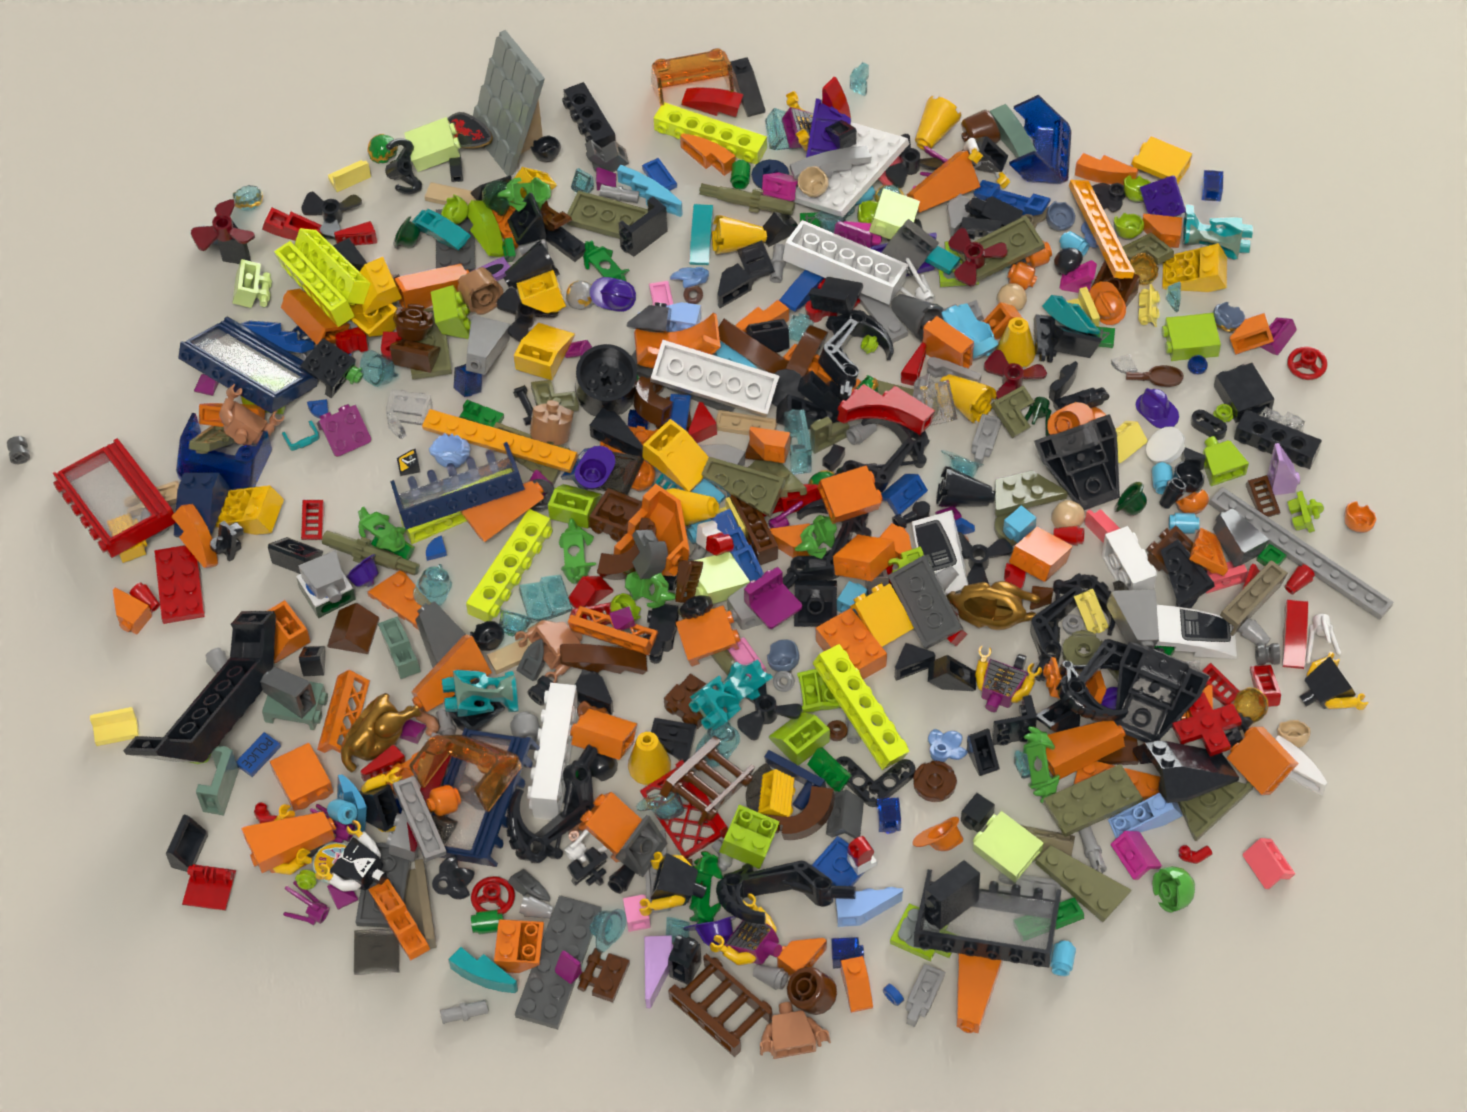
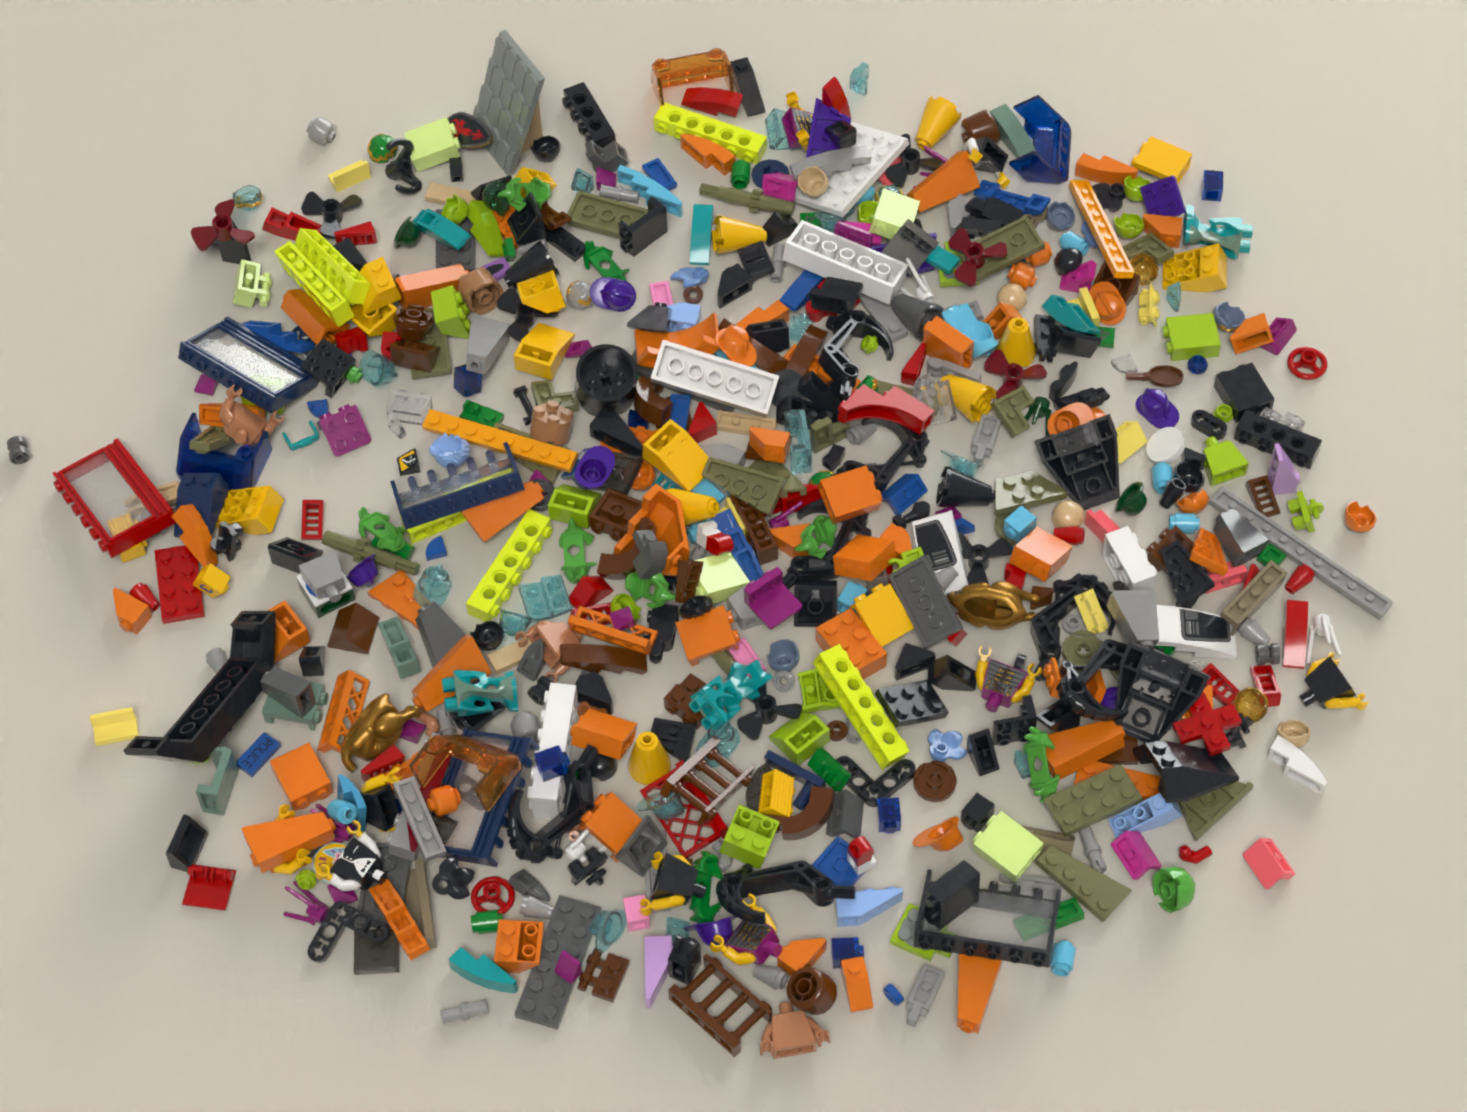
red arm [254,802,277,823] -> none
black cone [608,865,635,894] -> none
orange brick [1227,727,1299,795] -> none
none -> yellow brick [193,563,231,598]
none -> light grey head [306,117,336,145]
none -> black beam [307,901,390,963]
none -> clear blue brick [534,745,570,782]
none -> orange piece [715,325,757,367]
none -> black plate [875,680,949,728]

